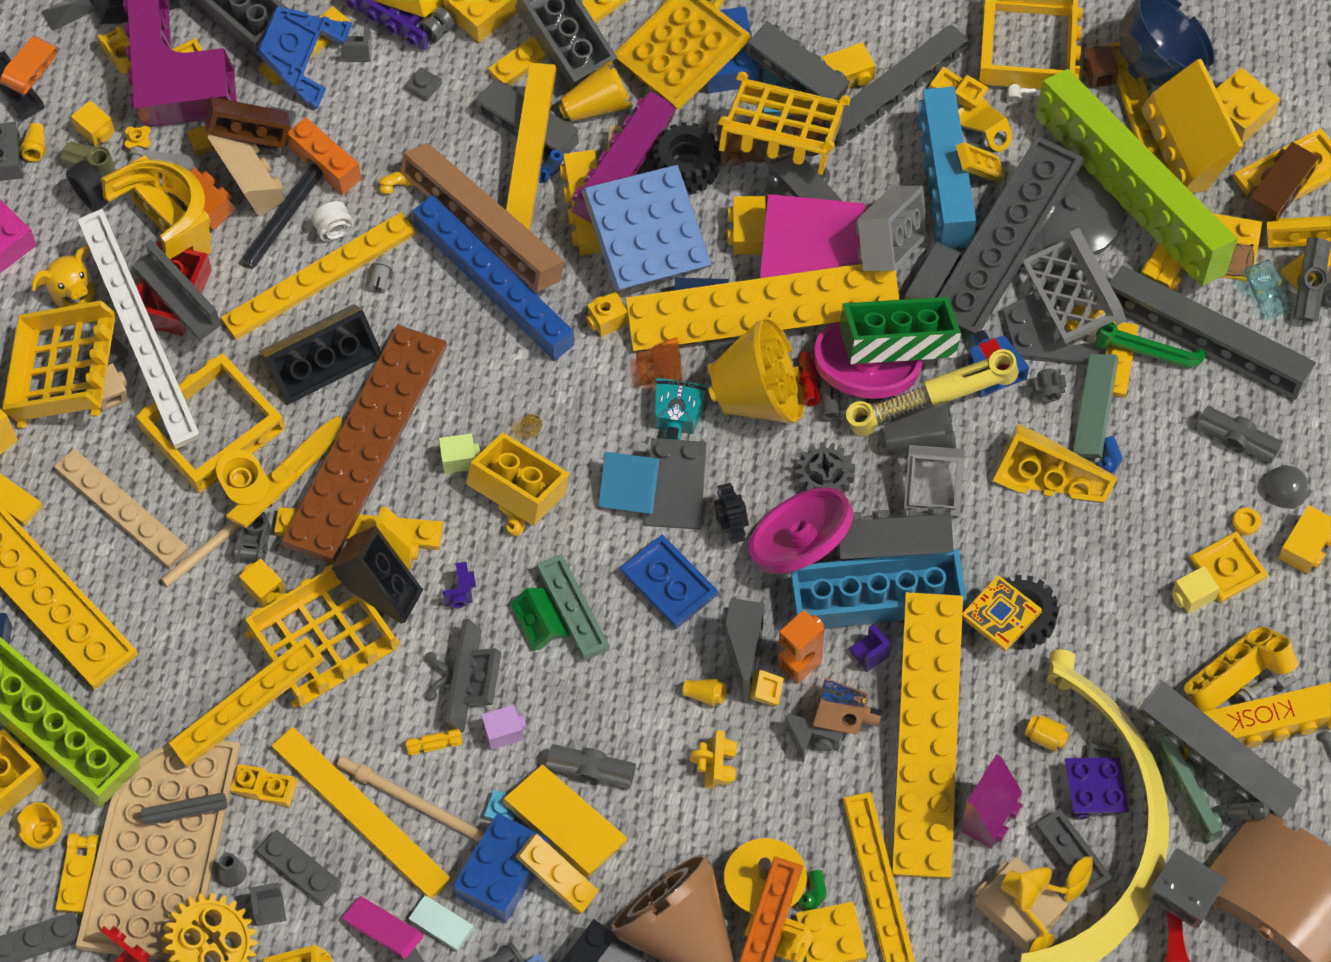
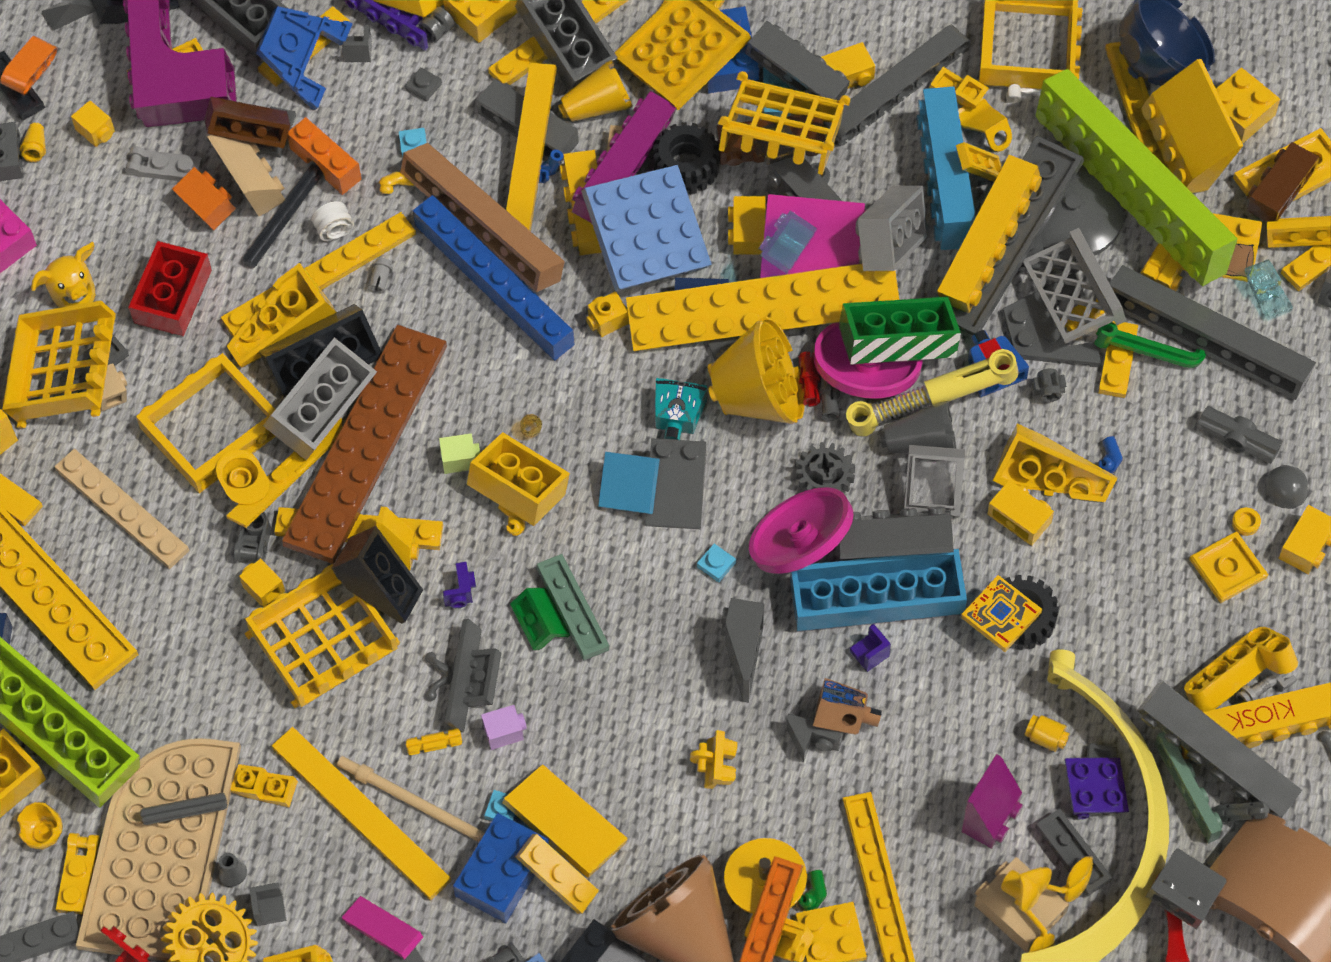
olive piece [61,141,116,177] -> none
black tyre [66,160,108,212] -> none
white plate [78,209,201,449] -> none
yellow piece [97,24,131,74] -> none
yellow piece [101,155,212,259] -> none
yellow plate [125,126,151,149] -> none
dark grey fence [133,239,221,341] -> none
tan bar [161,482,296,587] -> none
yellow plate [169,636,325,767] -> none
yellow tile [187,126,215,156] -> none
dark grey plate [257,829,342,906] -> none
light aqua tile [408,895,474,952] -> none
dark grey piece [546,744,636,789] -> none
blue plate [620,534,718,629] -> none
clear orange piece [636,337,683,386] -> none
yellow cone [683,679,727,707] -> none
black gear [713,482,749,544] -> none
yellow plate [749,670,784,706] -> none
orange arch [778,610,824,684] -> none
yellow plate [892,592,963,879] -> none
dark grey beam [905,242,962,299] -> none
sand green tile [1073,354,1119,458] -> none
reddish brown brick [1083,45,1119,89] -> none
light yellow brick [1172,566,1220,614] -> none
dark grey piece [1294,238,1331,322] -> none
none -> yellow wedge [227,263,337,368]
none -> light grey brick [263,337,377,460]
none -> medium azure plate [399,128,427,157]
none -> medium azure plate [697,544,736,582]
none -> clear light blue brick [759,210,818,274]
none -> yellow brick [937,155,1042,313]
none -> yellow brick [987,480,1054,546]

